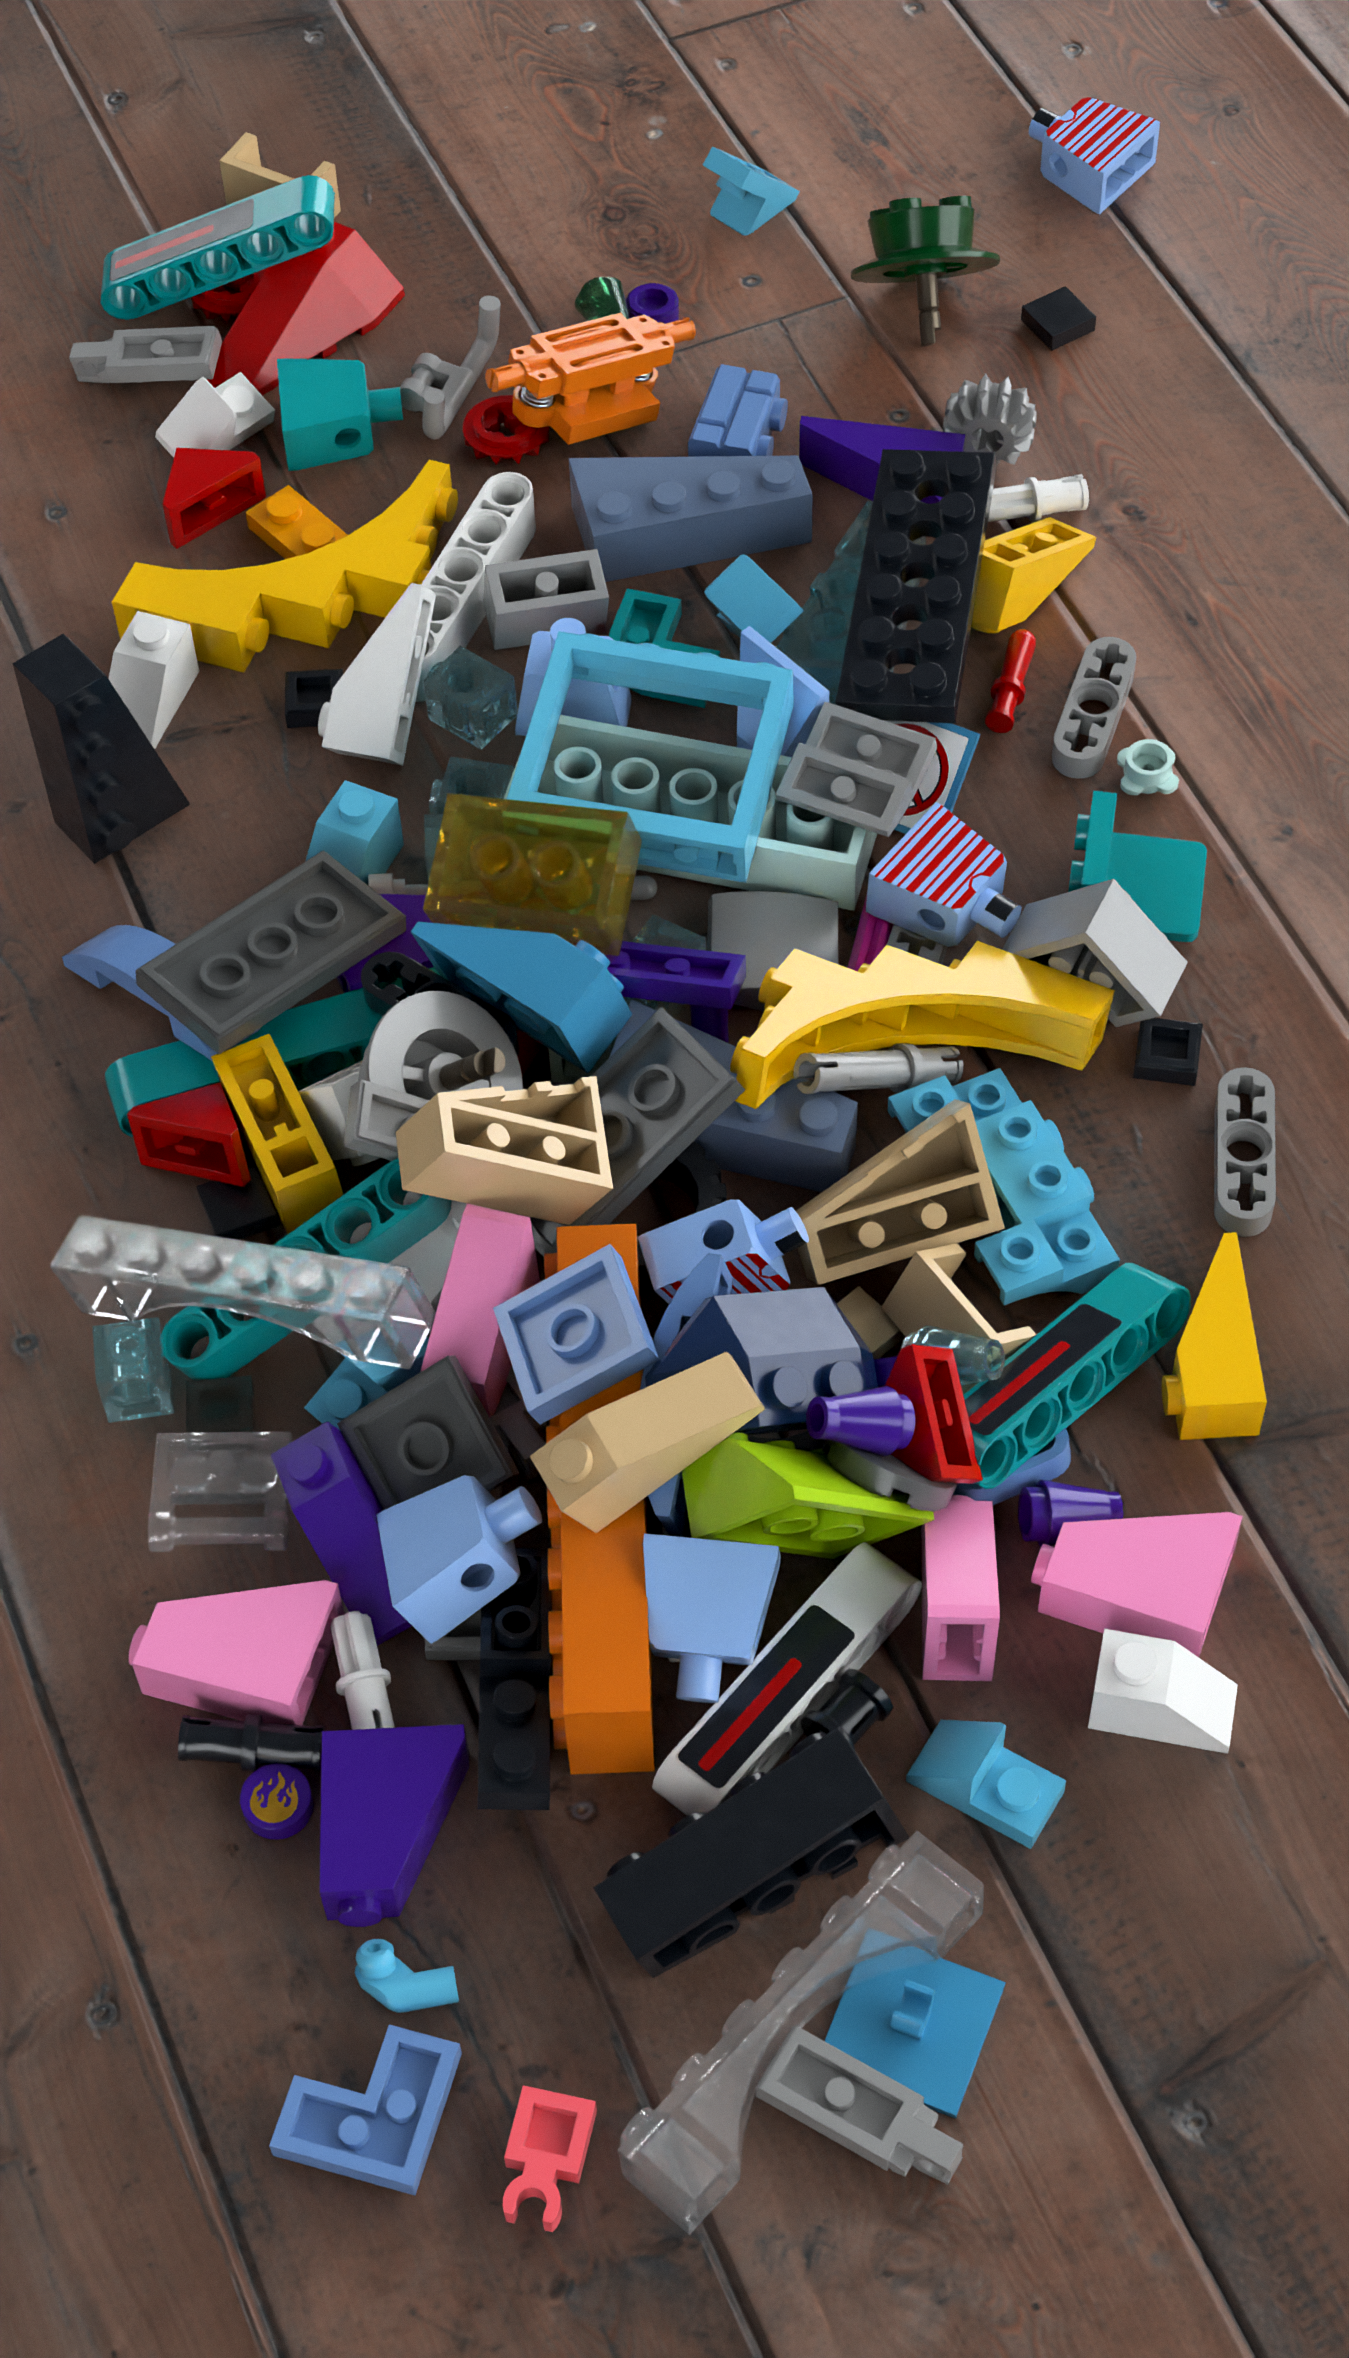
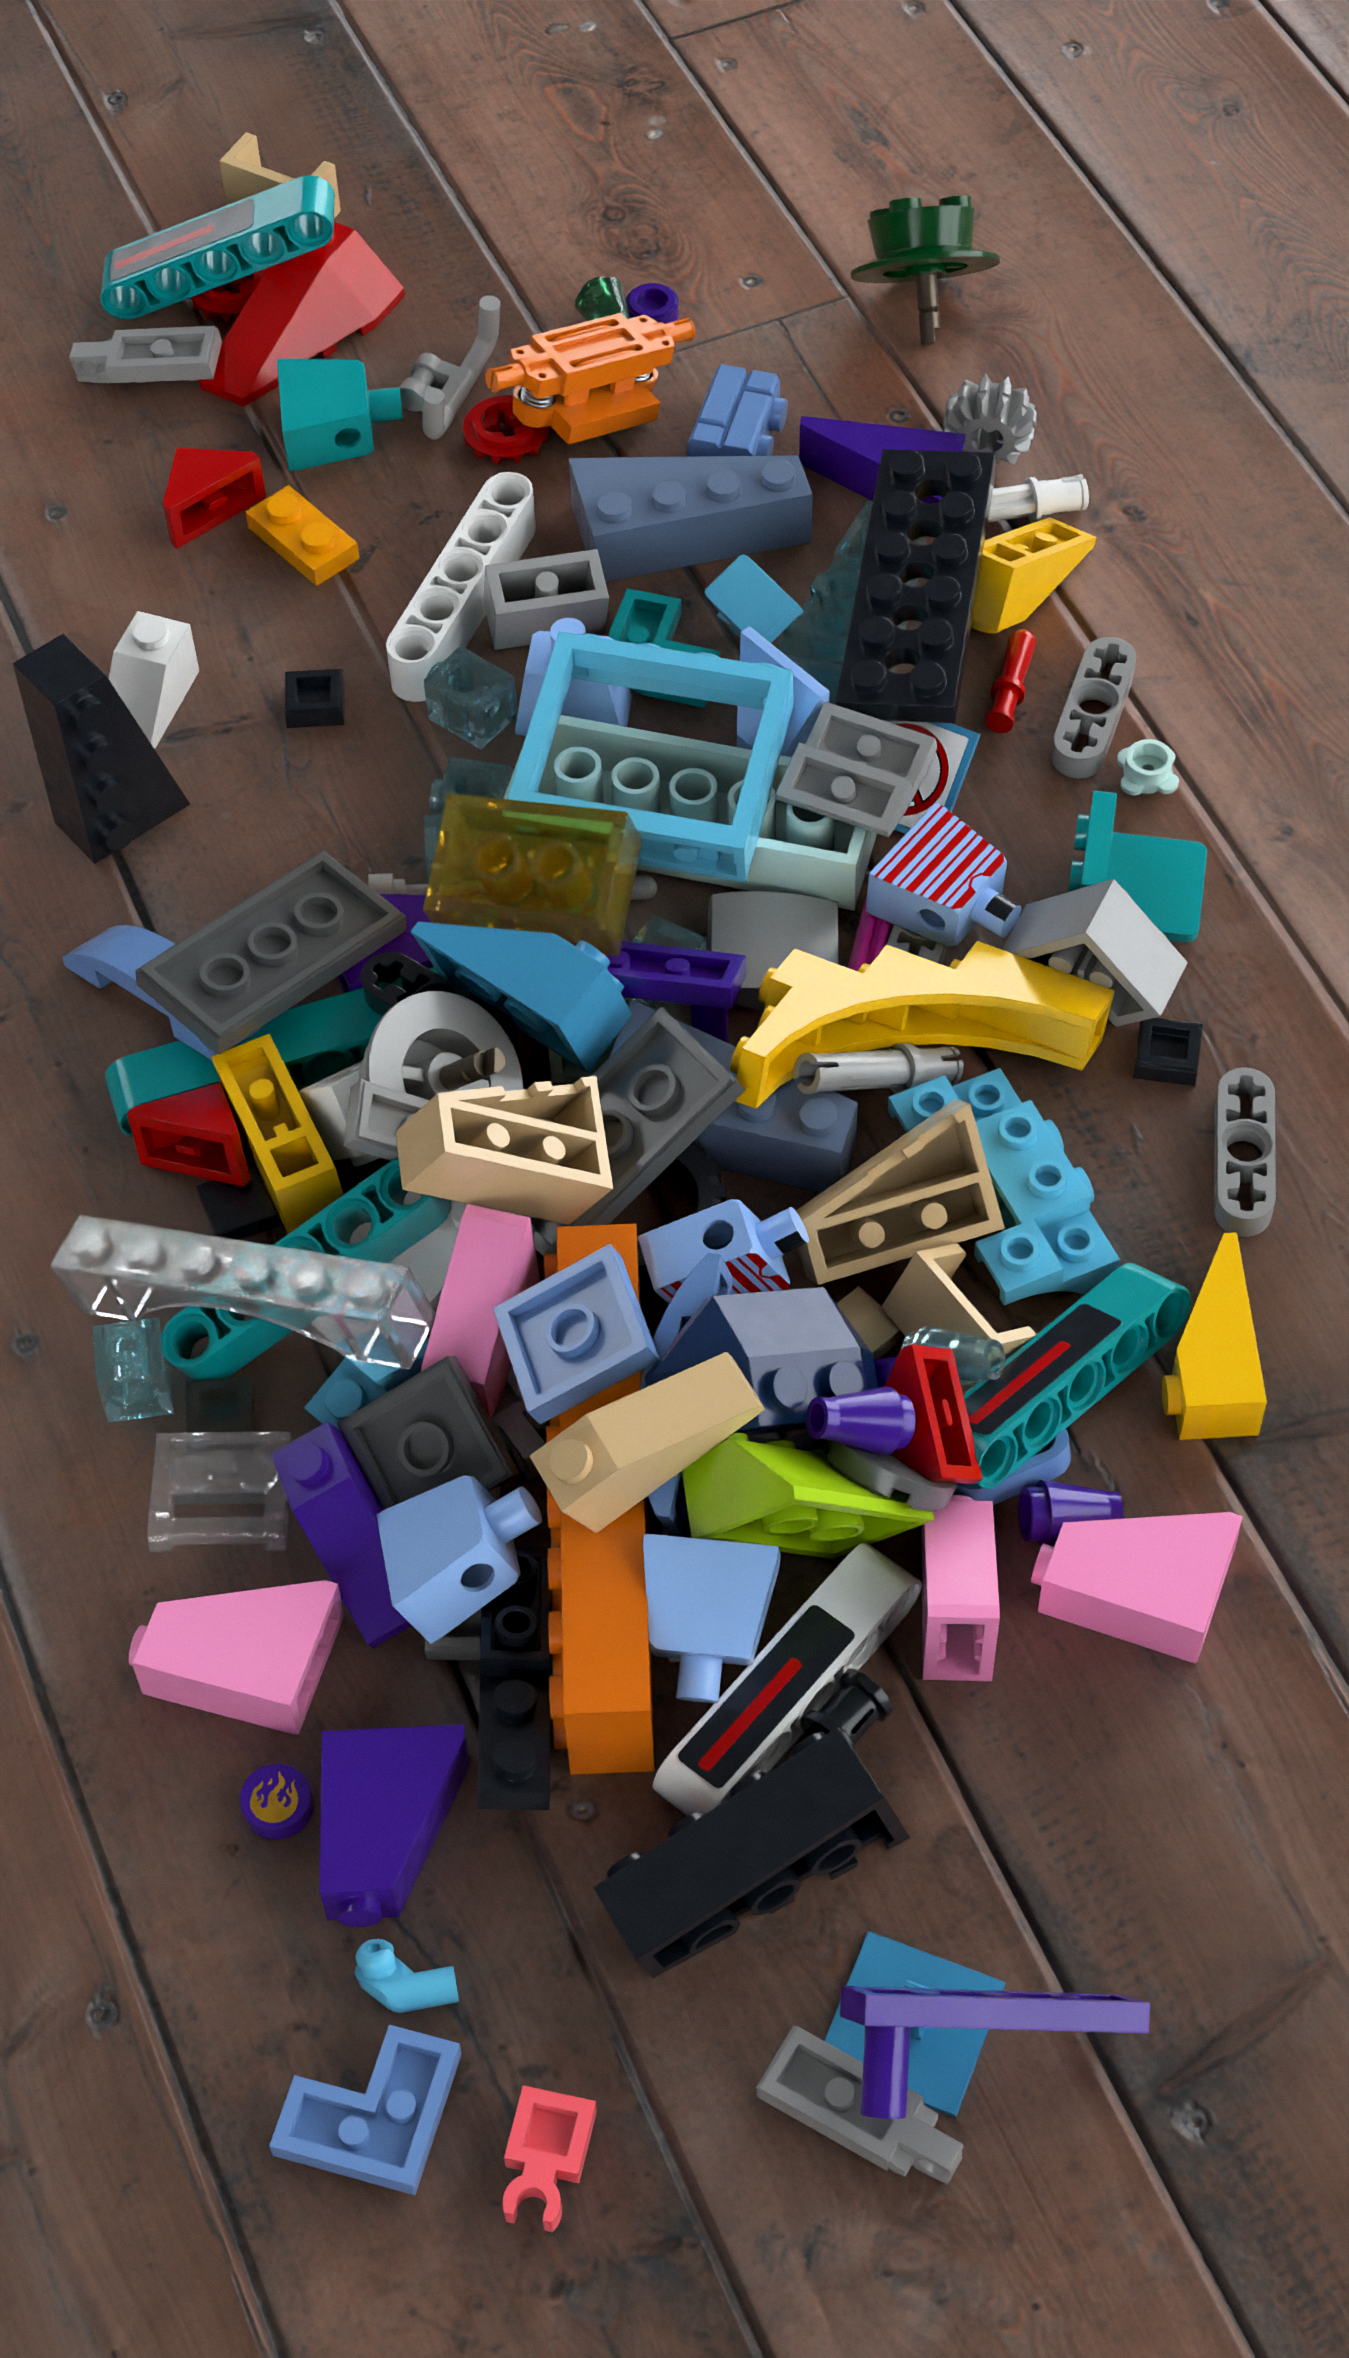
yellow arch [112,459,458,673] -> none
white slope [155,372,275,458] -> none
black pin [178,1714,325,1771] -> none
medium azure slope [306,780,404,885] -> none
white slope [318,583,436,766] -> none
white axle [330,1611,395,1730] -> none
clear arch [618,1831,984,2235] -> none
medium azure slope [703,146,800,236] -> none
medium azure slope [906,1720,1066,1849] -> none
black tile [1021,286,1096,351] -> none
light blue torso [1029,97,1160,215] -> none
white slope [1088,1628,1238,1754] -> none
none -> piece [840,1986,1150,2119]

